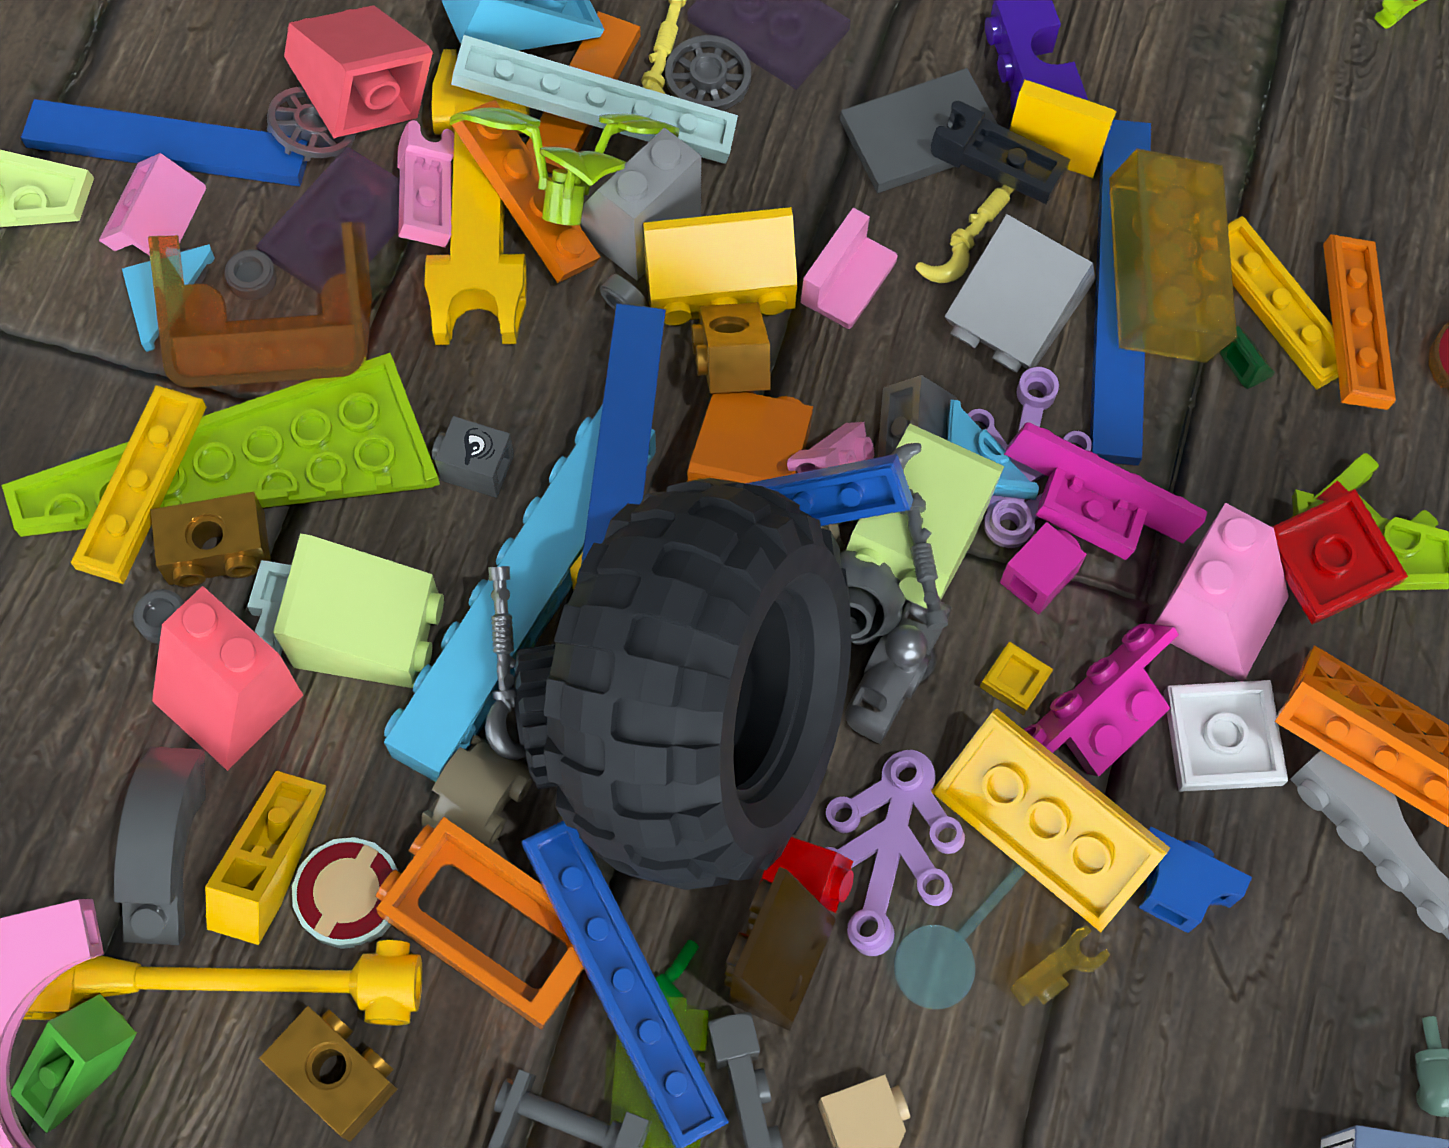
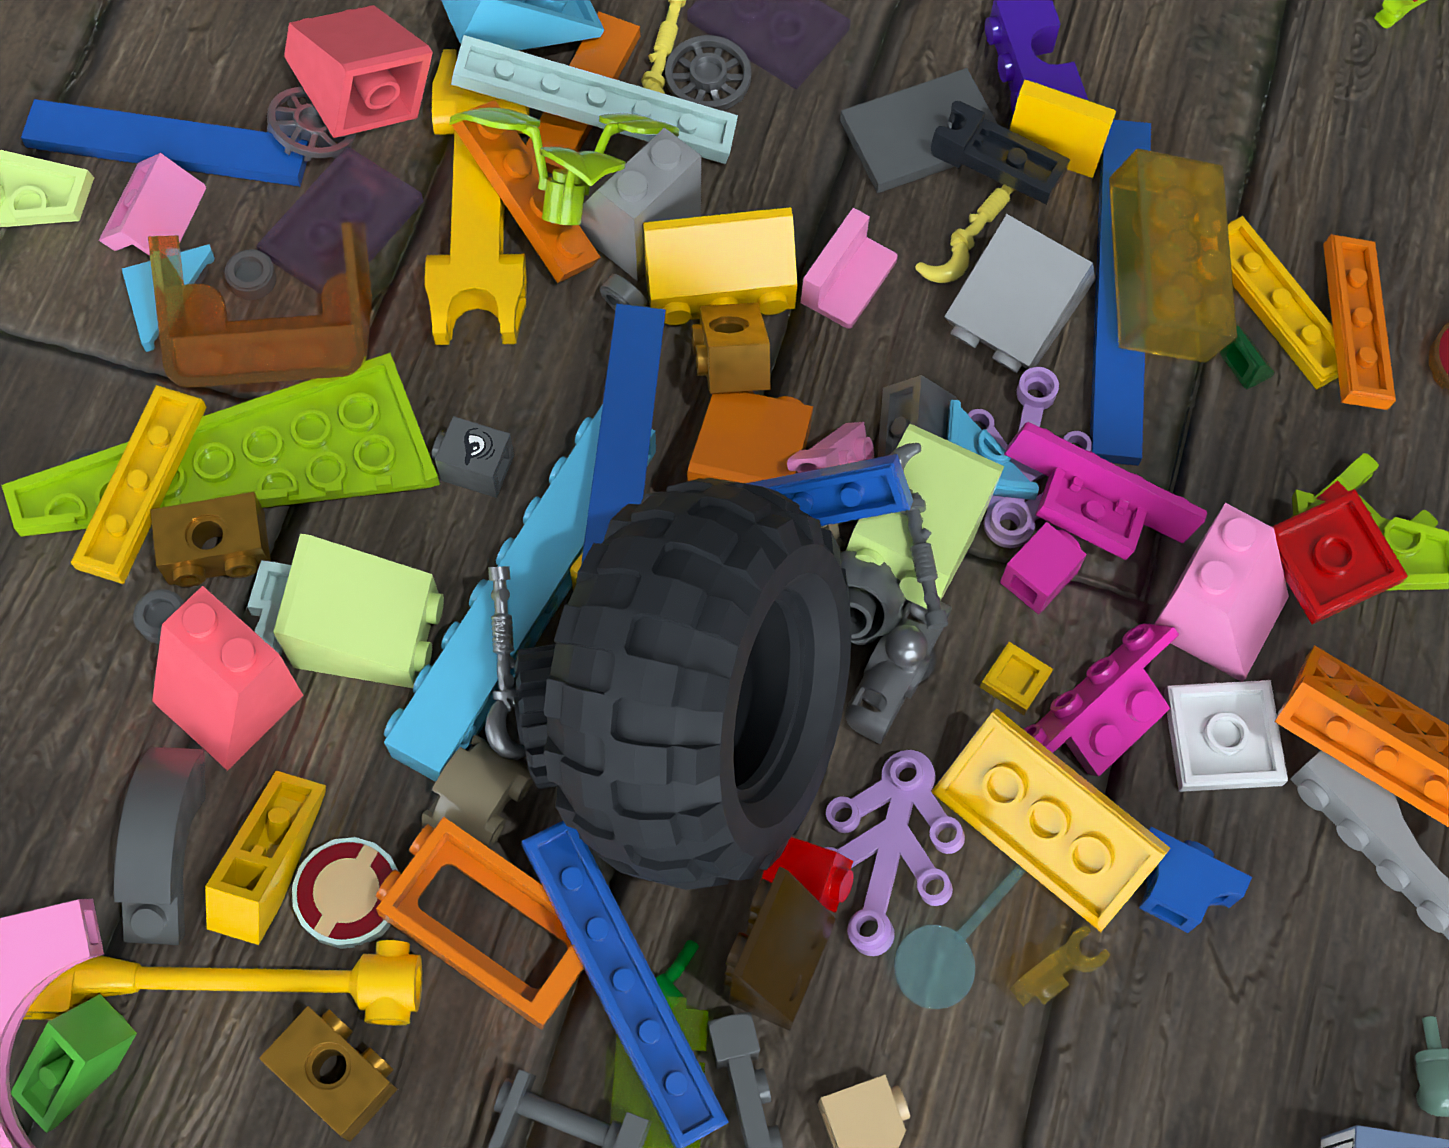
bright pink plate [397,120,454,247] -> none

